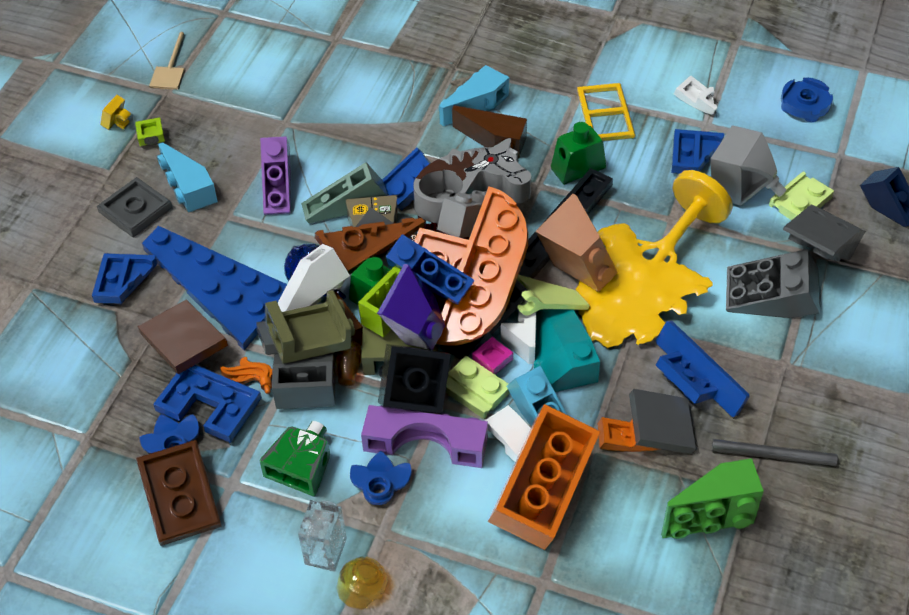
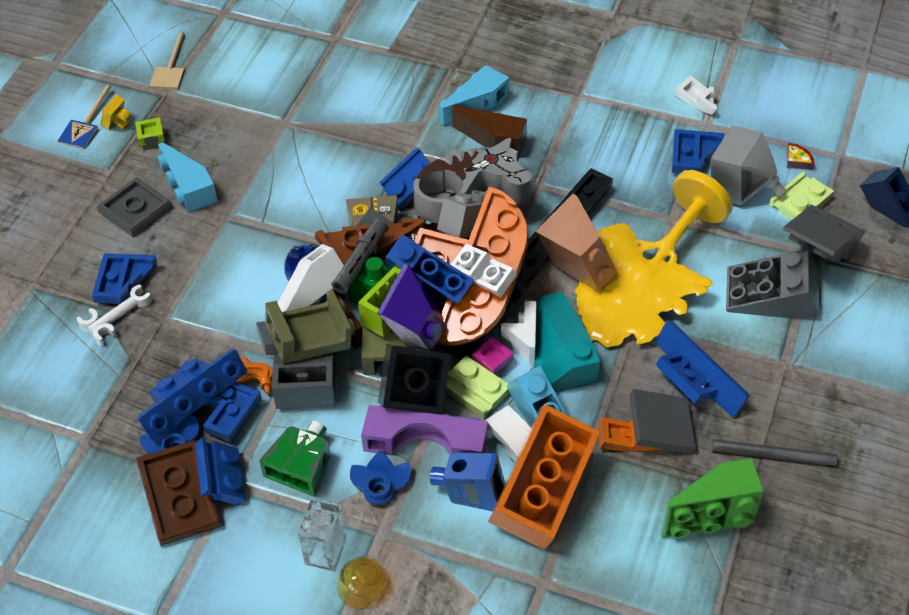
reddish brown tile [137,299,228,374] -> none
blue wing [142,226,287,350] -> none
medium lavender slope [260,136,291,215] -> none
sand green slope [301,162,388,223] -> none
clear orange cone [335,341,362,386] -> none
yellowish green flag [517,274,590,315] -> none
green torso [551,122,606,185] -> none
yellow window [577,83,635,141] -> none
blue plate [781,77,833,122] -> none
none -> piece [57,85,111,149]
none -> white bar [76,284,152,347]
none -> blue bracket [137,349,247,441]
none -> blue plate [195,437,245,505]
none -> dark grey pin [331,219,389,294]
none -> blue torso [430,453,505,511]
none -> white slope [451,244,517,297]
none -> tile [787,143,815,170]

